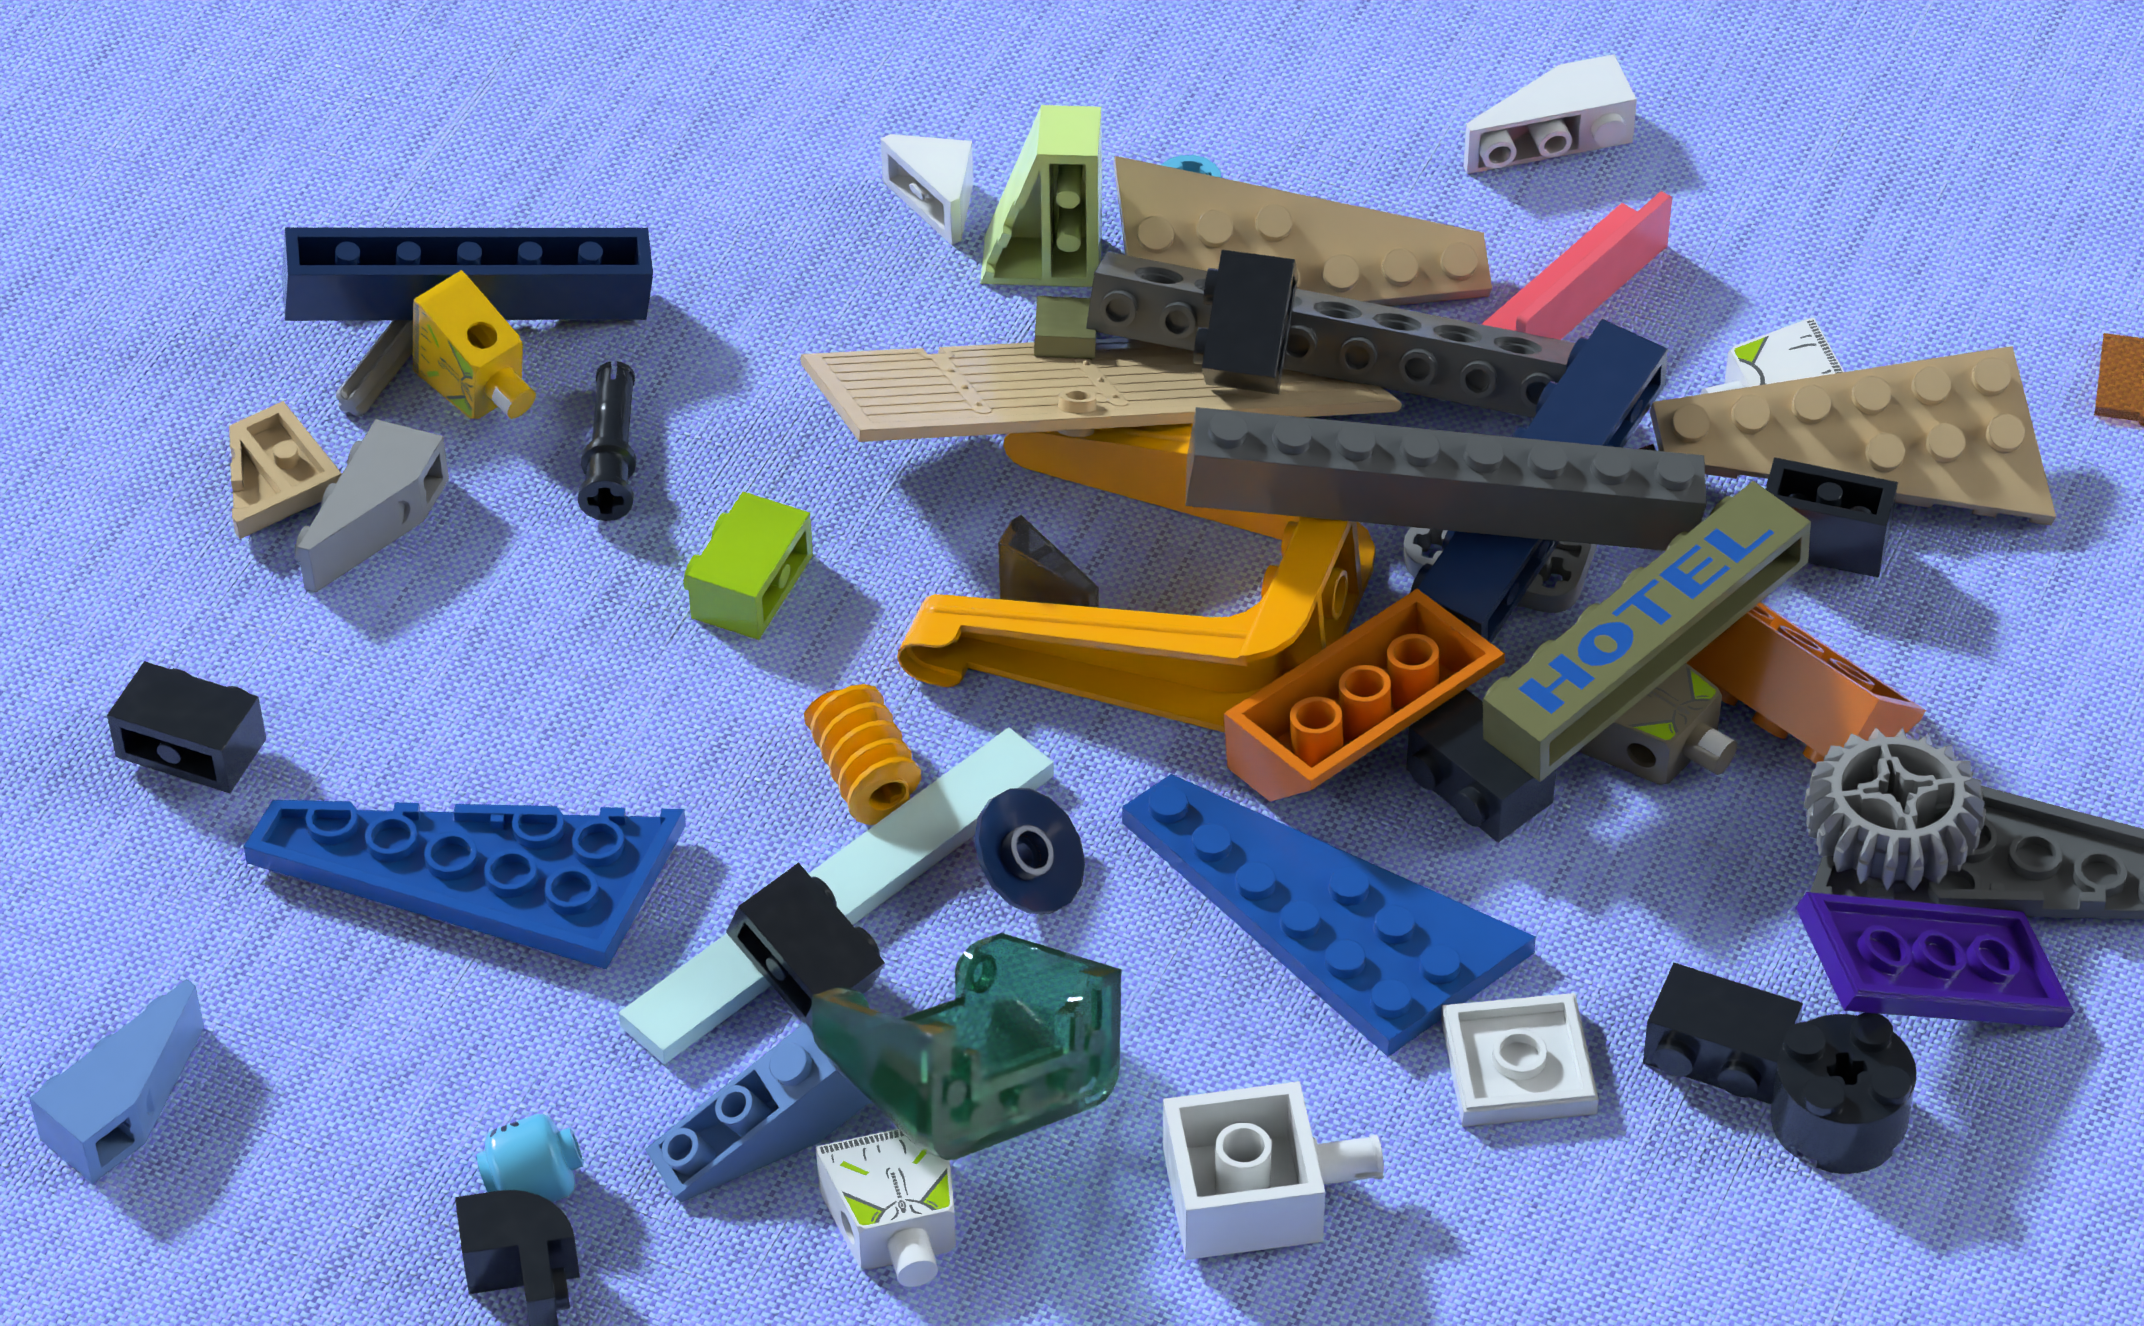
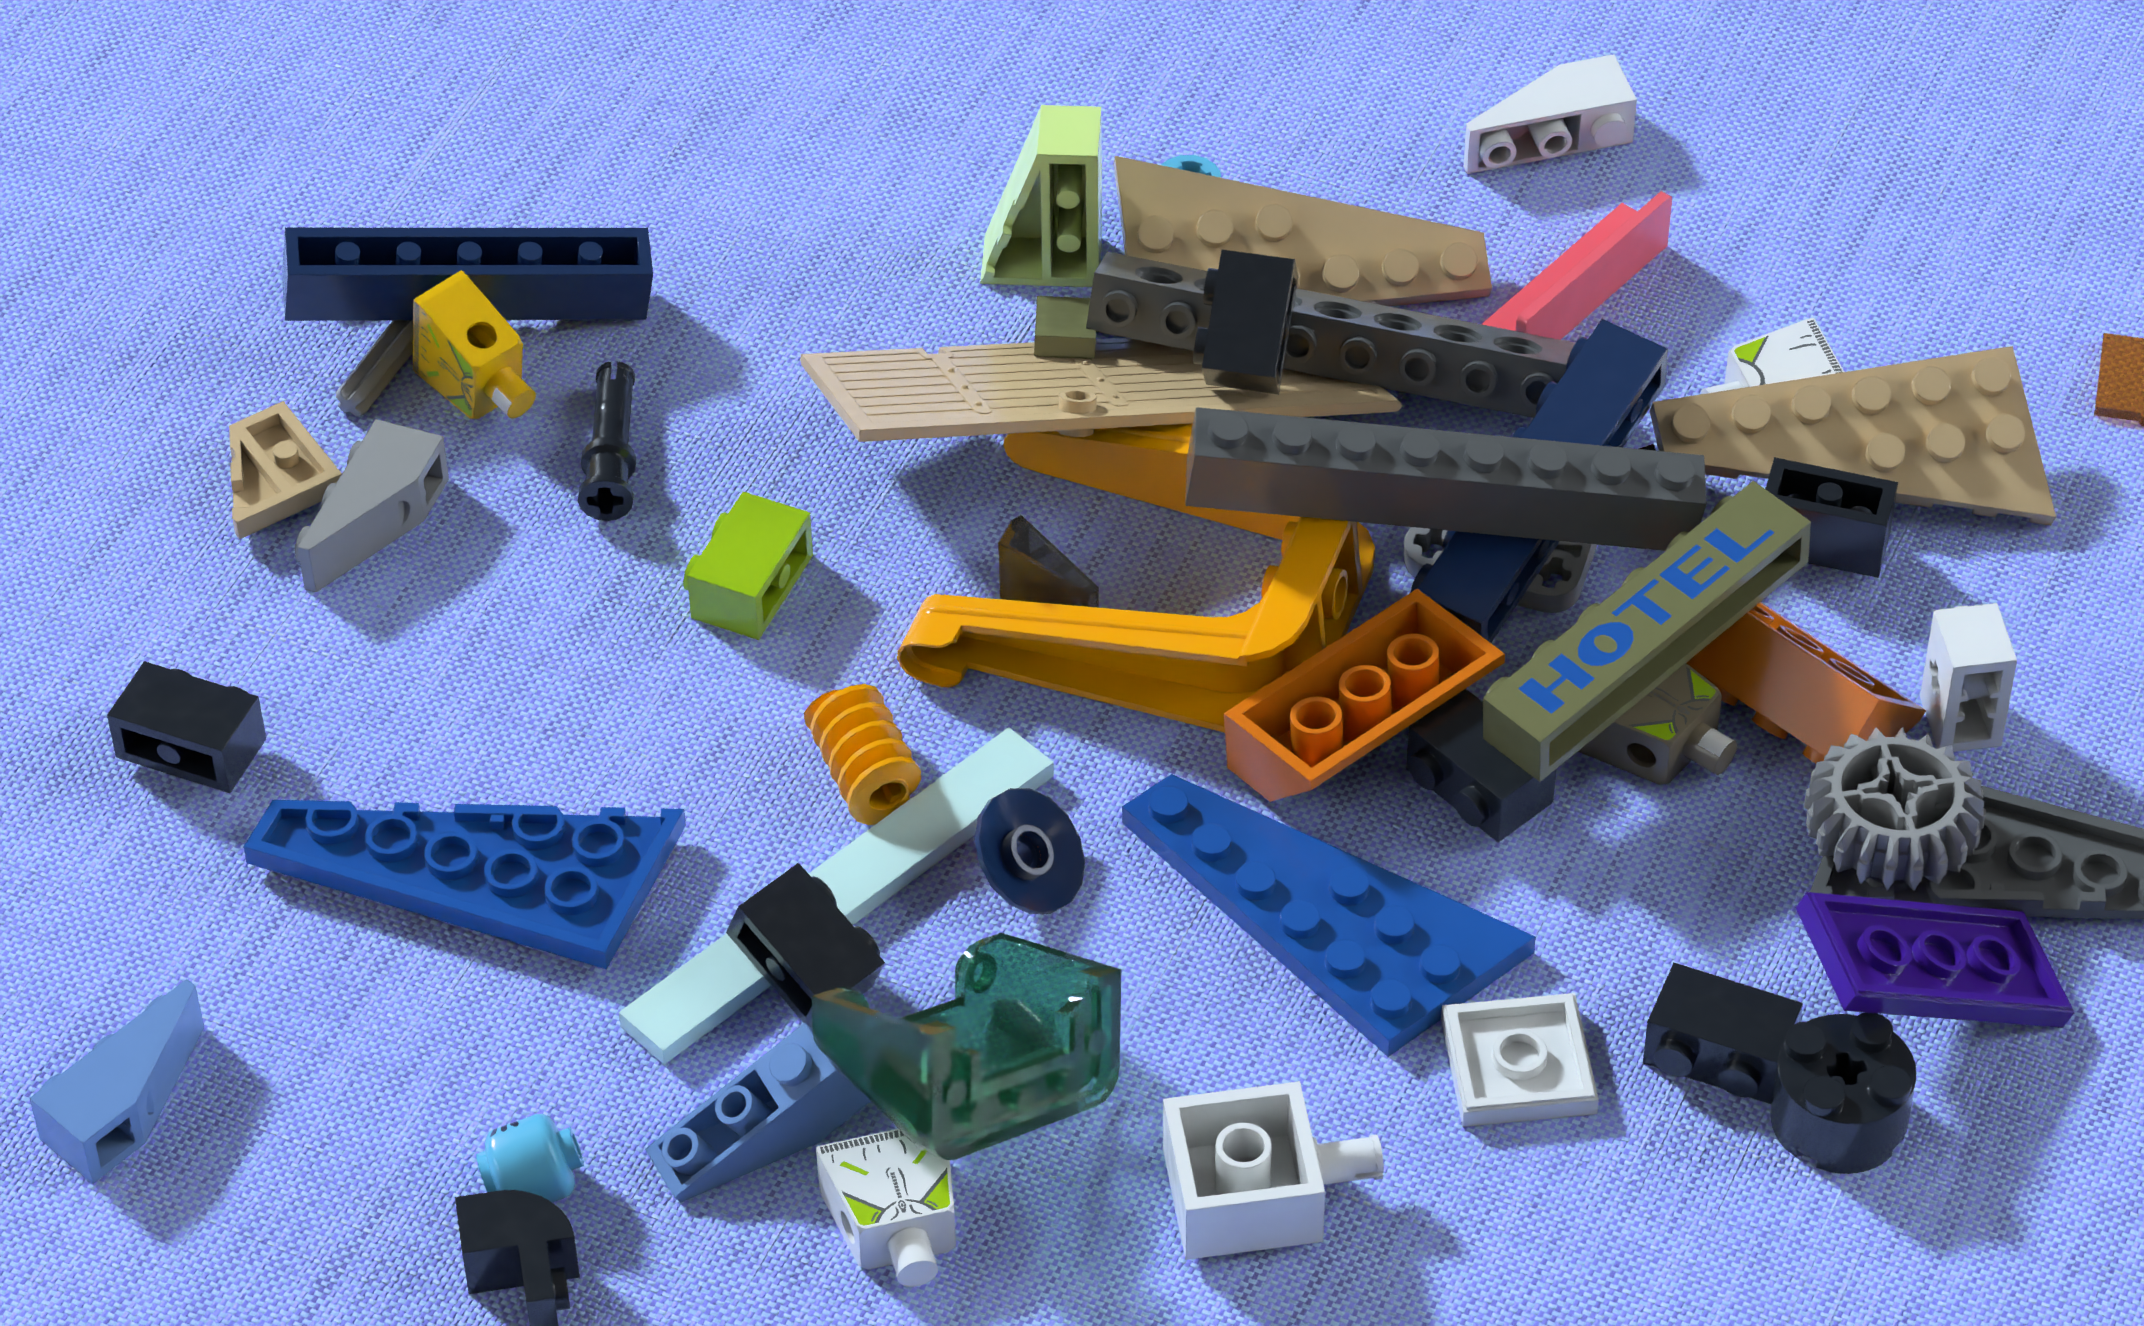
white slope [881,134,973,245] -> none
none -> white brick [1920,603,2017,752]

